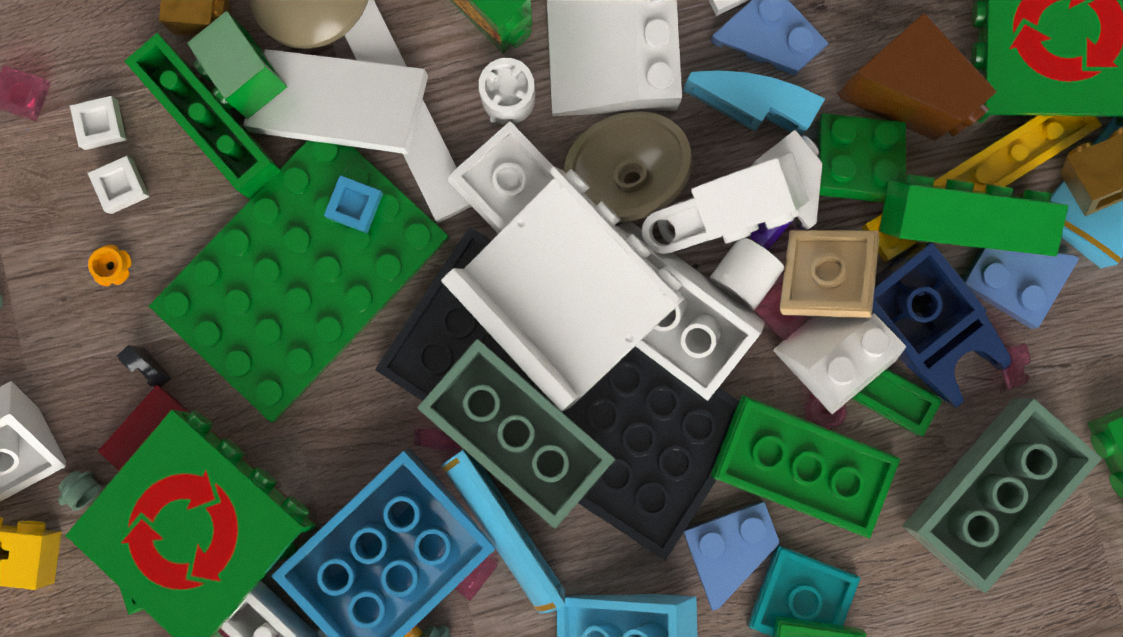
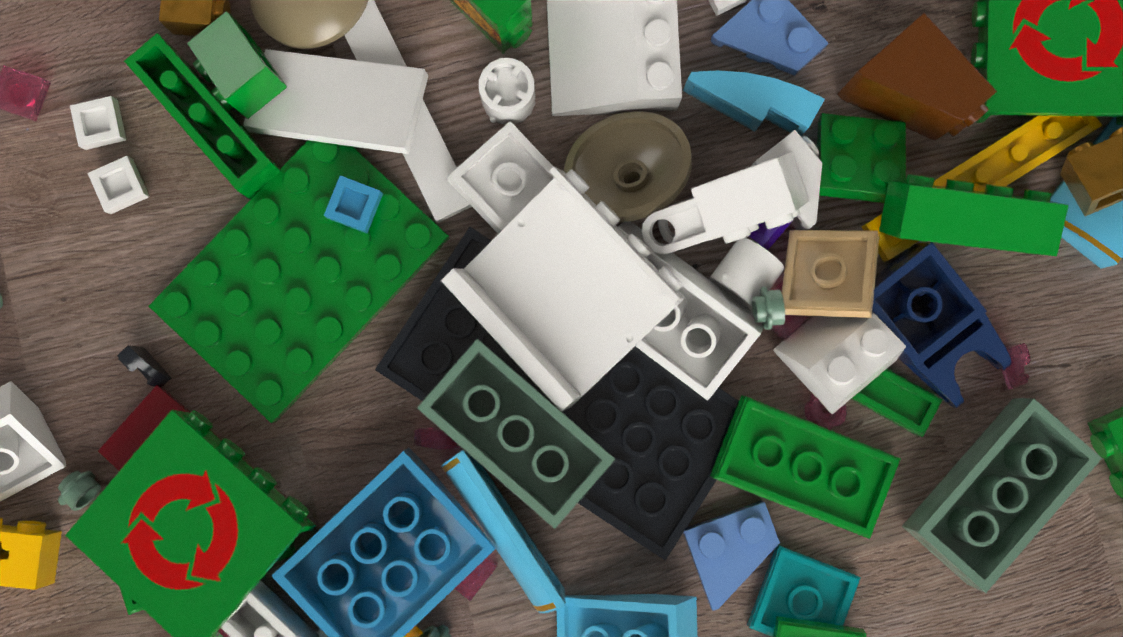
light orange plate [88,245,132,287] -> none
medium blue wing [962,248,1079,329] -> none
none -> sand green plate [752,286,785,330]

